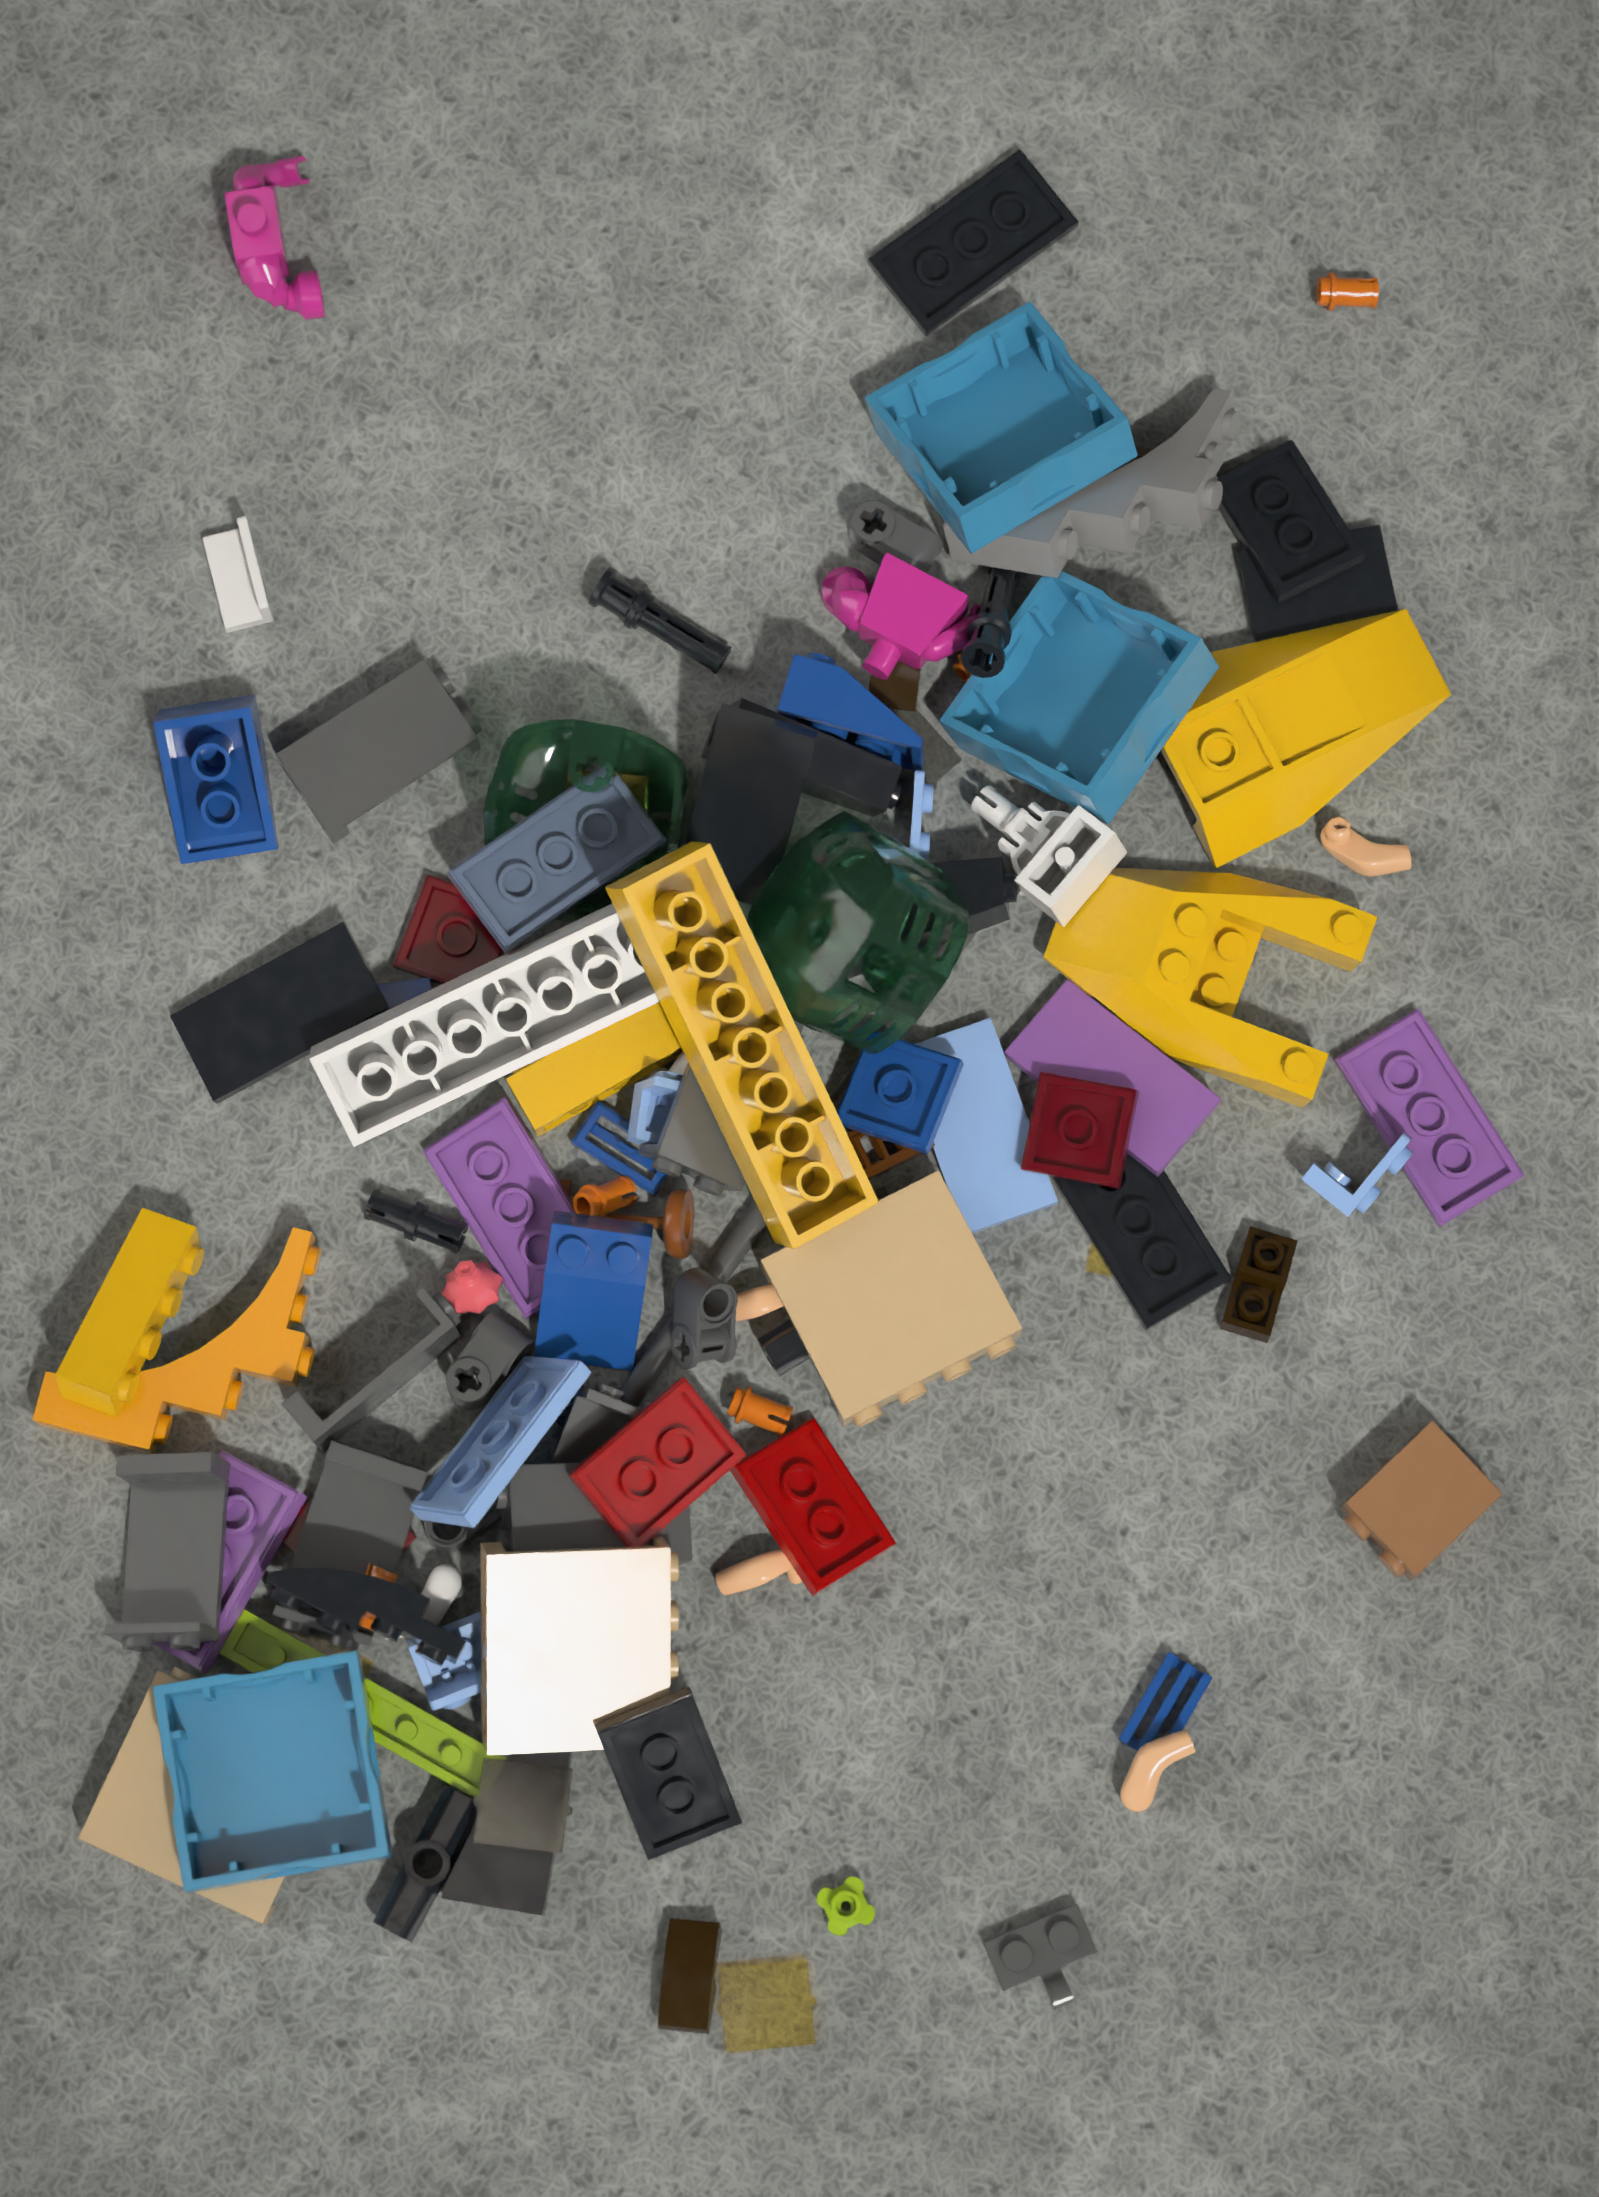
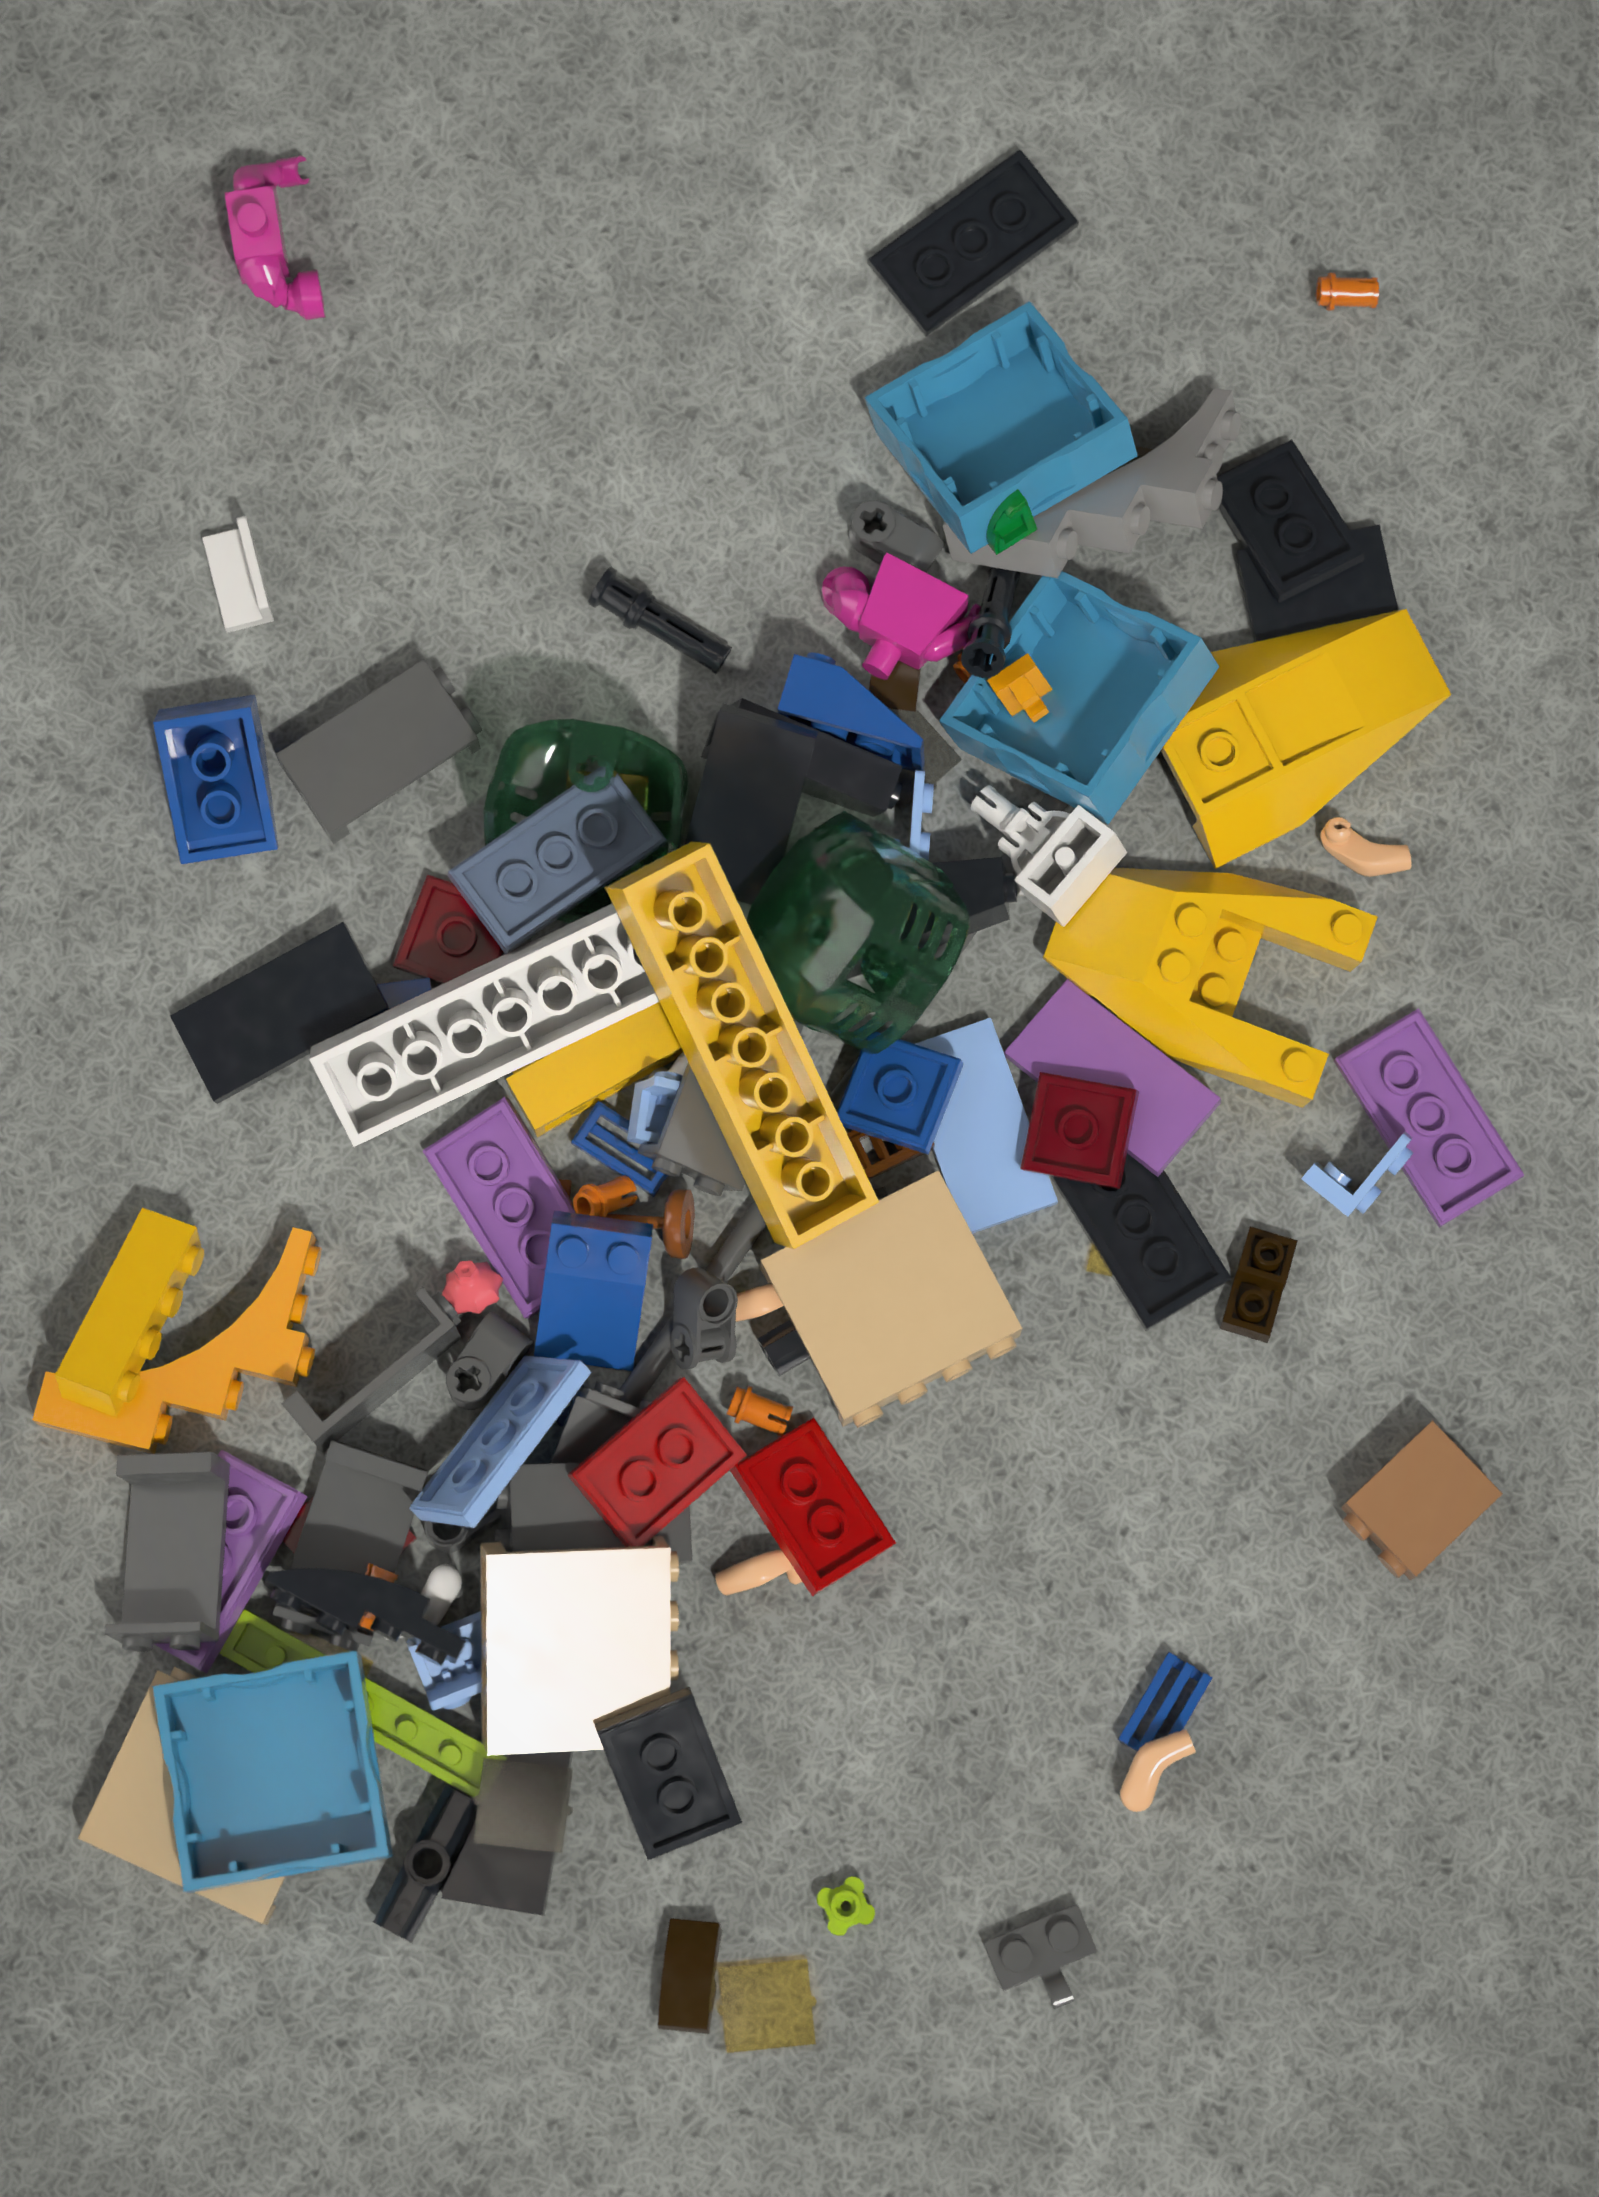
black pin [364,1189,468,1254] -> none
none -> green tile [986,489,1038,555]
none -> light orange tile [987,653,1053,723]

